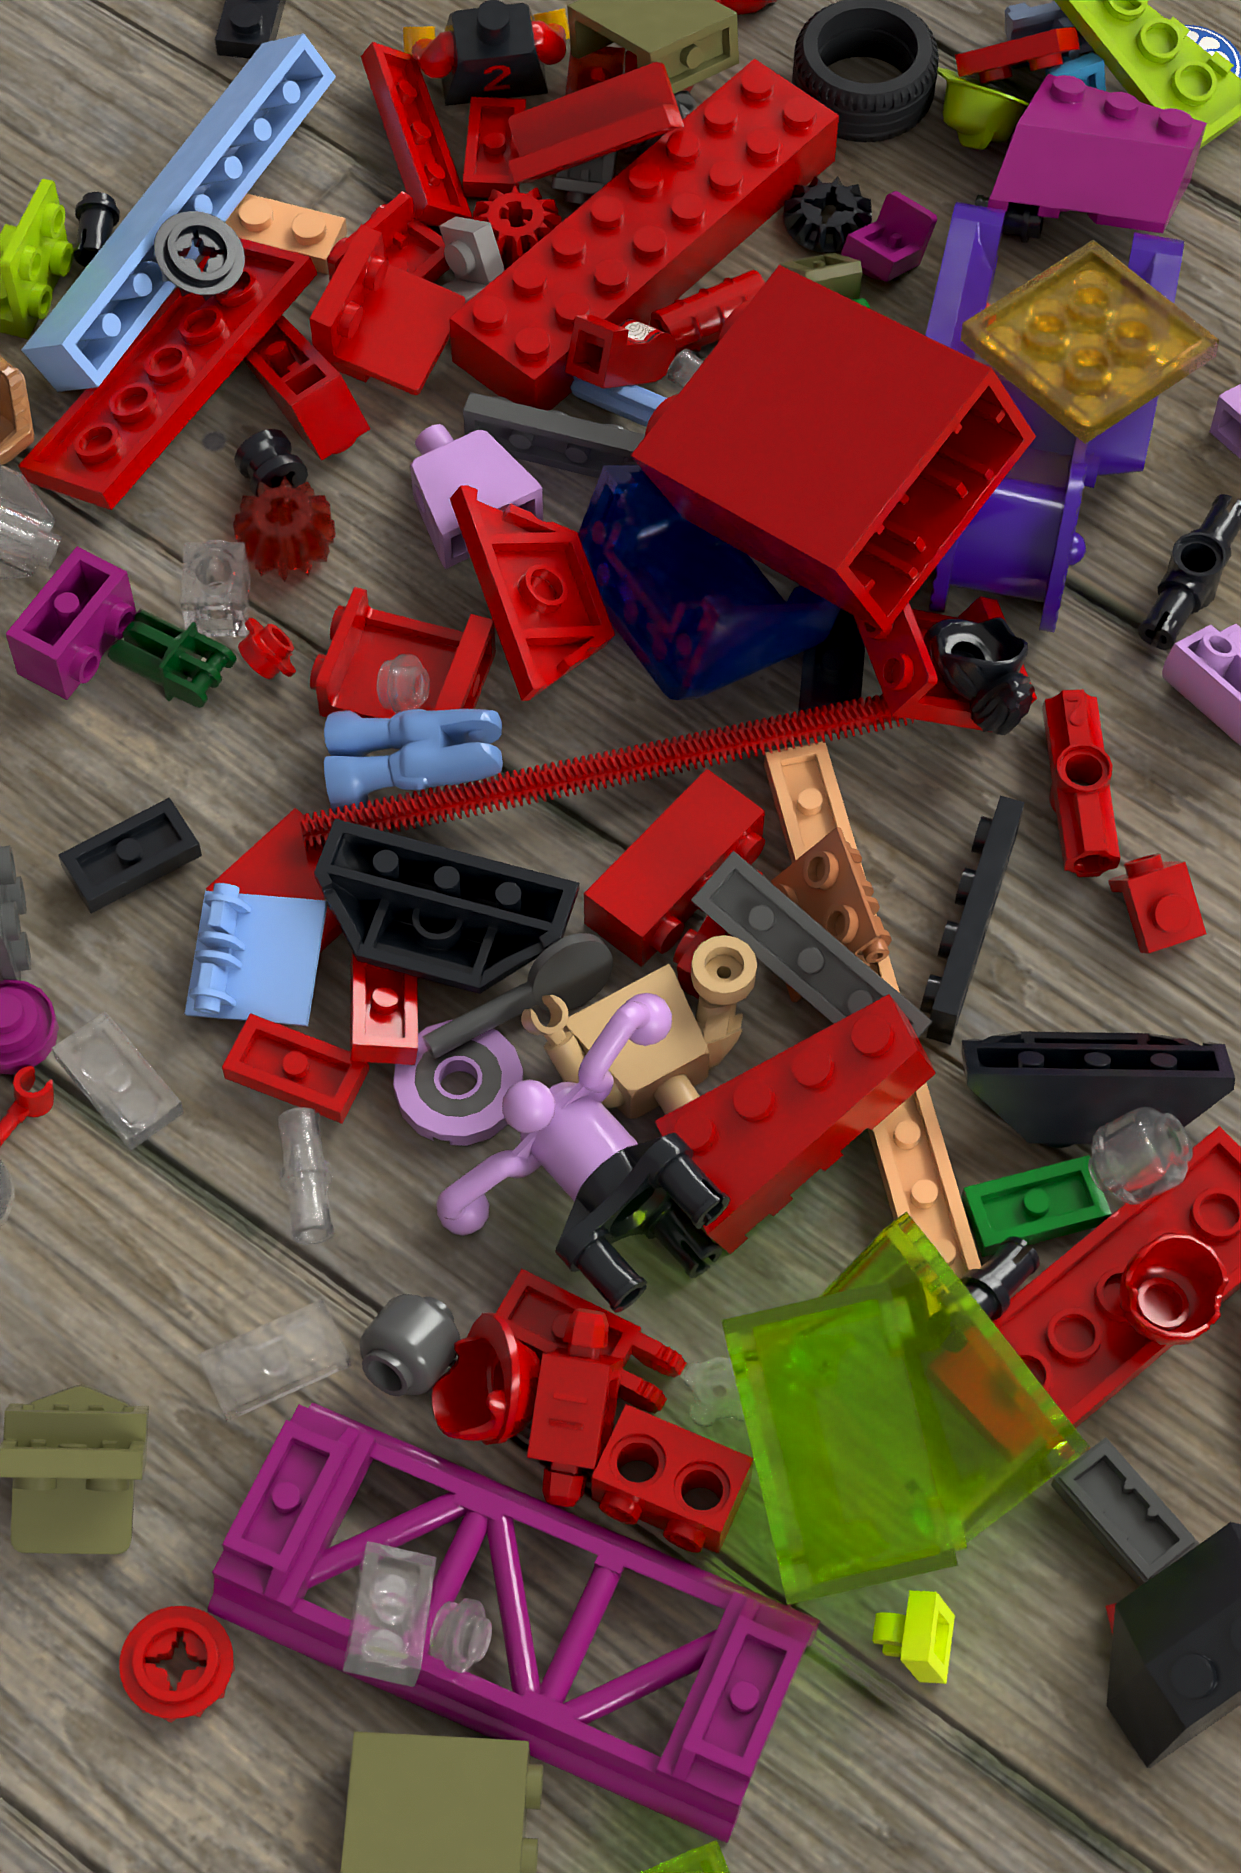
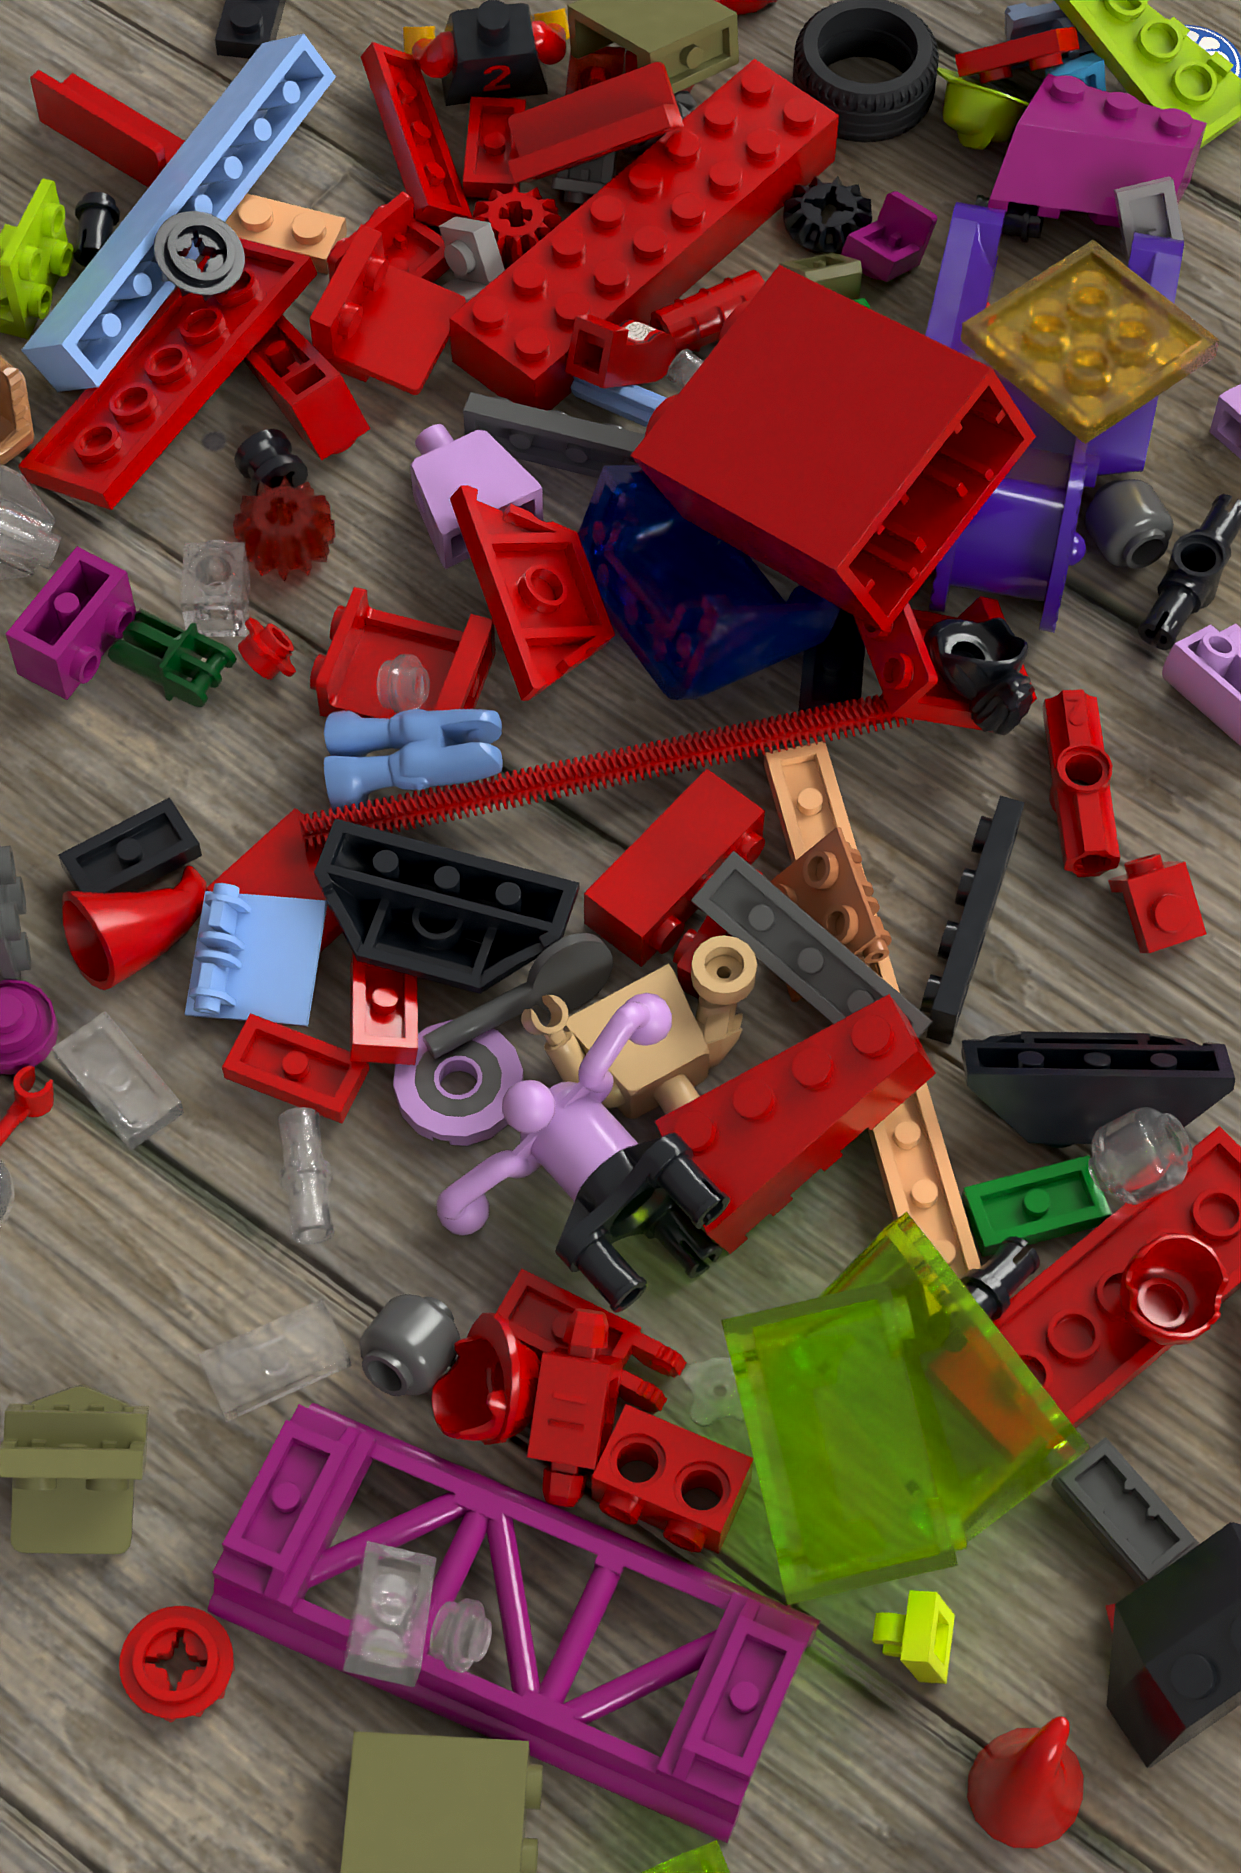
none -> red panel [30,70,185,188]
none -> red hat [62,865,207,991]
none -> red hat [967,1716,1084,1848]
none -> dark grey head [1084,479,1174,569]
none -> light grey bracket [1113,176,1185,260]

